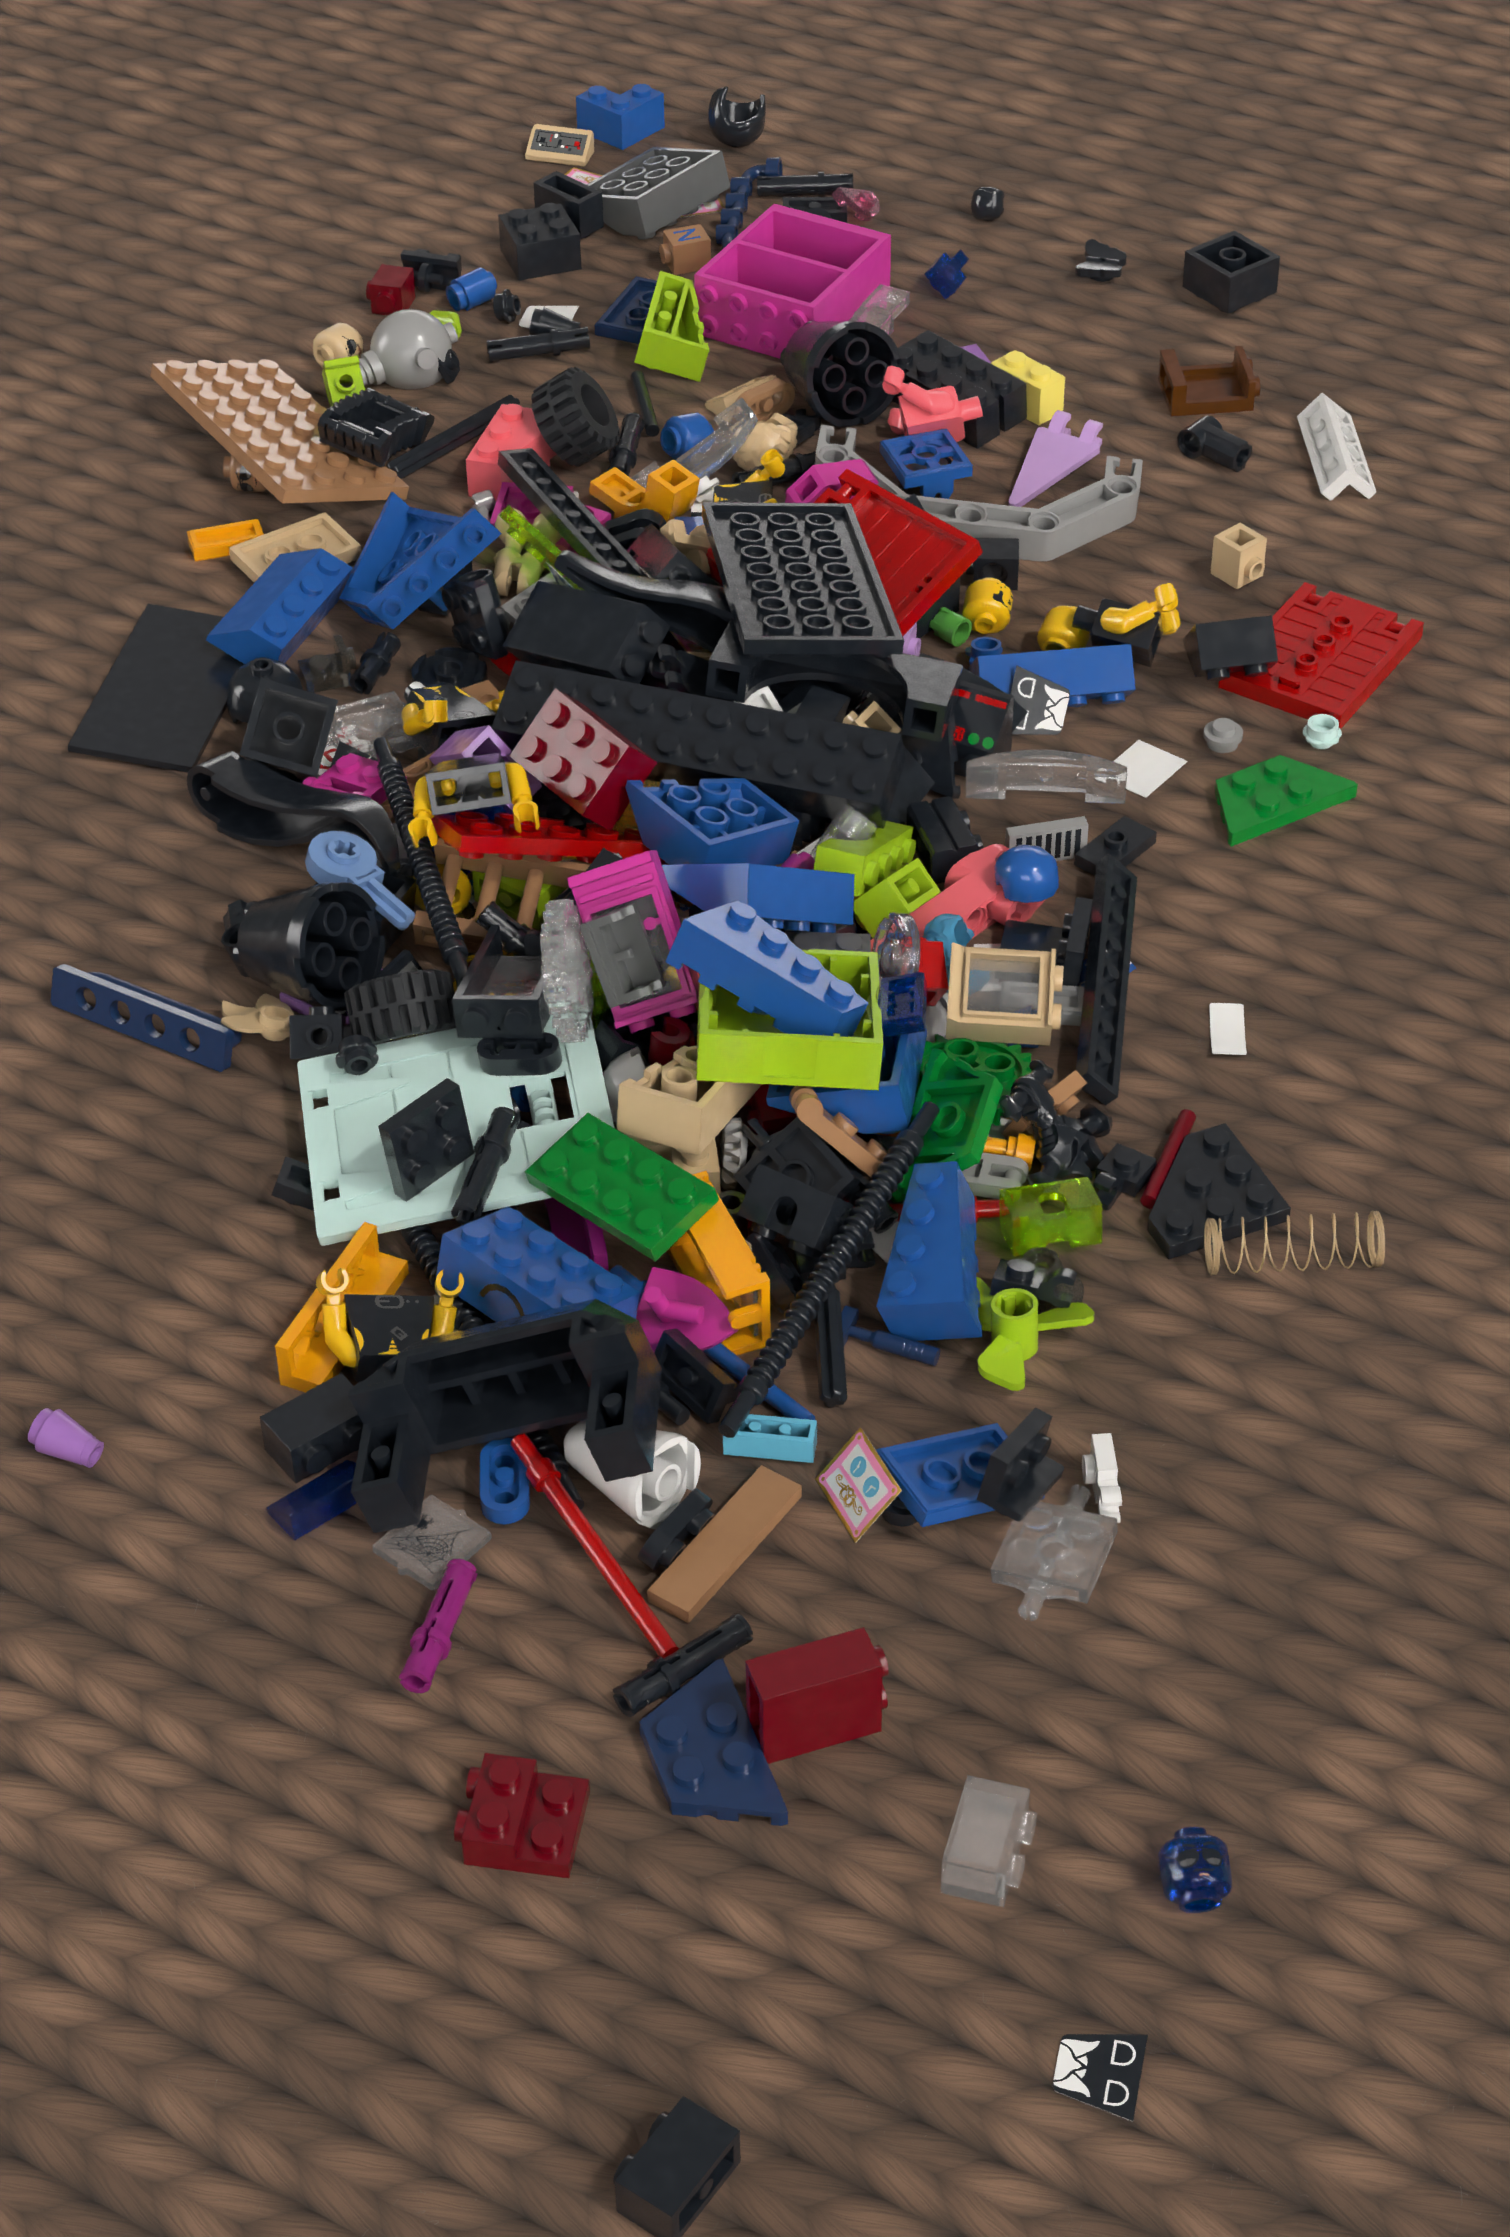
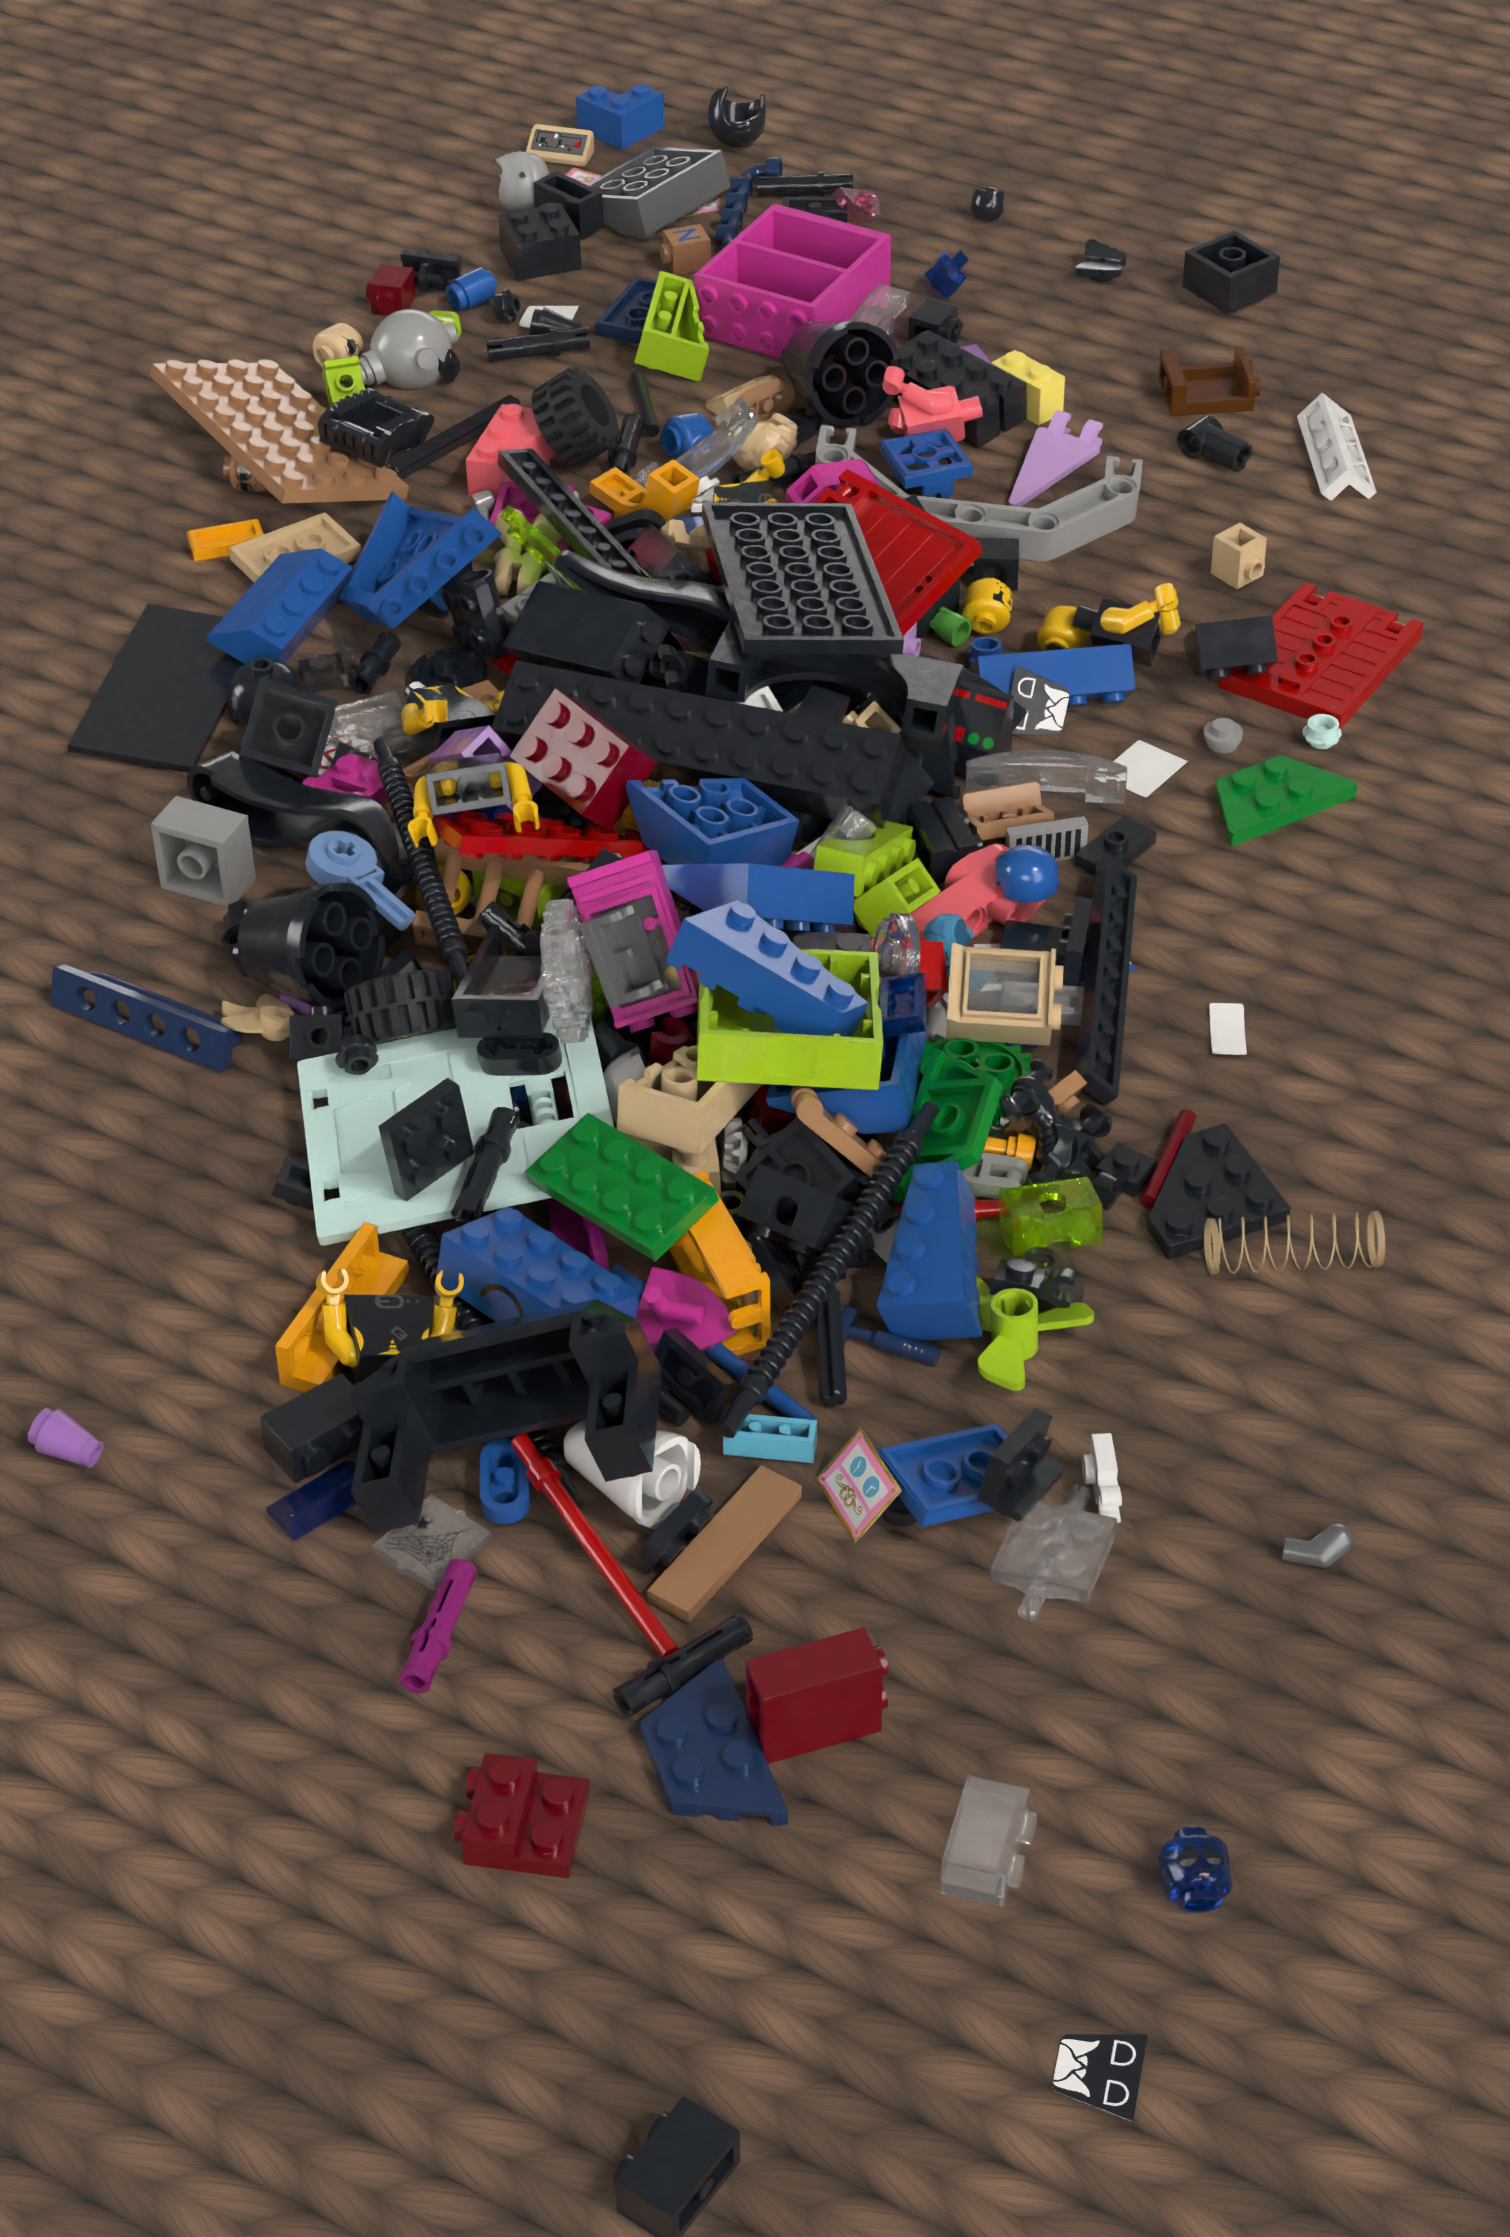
none -> light grey brick [151,796,256,907]
none -> light grey piece [496,151,549,211]
none -> black brick [908,299,963,345]
none -> medium nougat bracket [960,780,1055,845]
none -> dark grey arm [1282,1523,1354,1568]

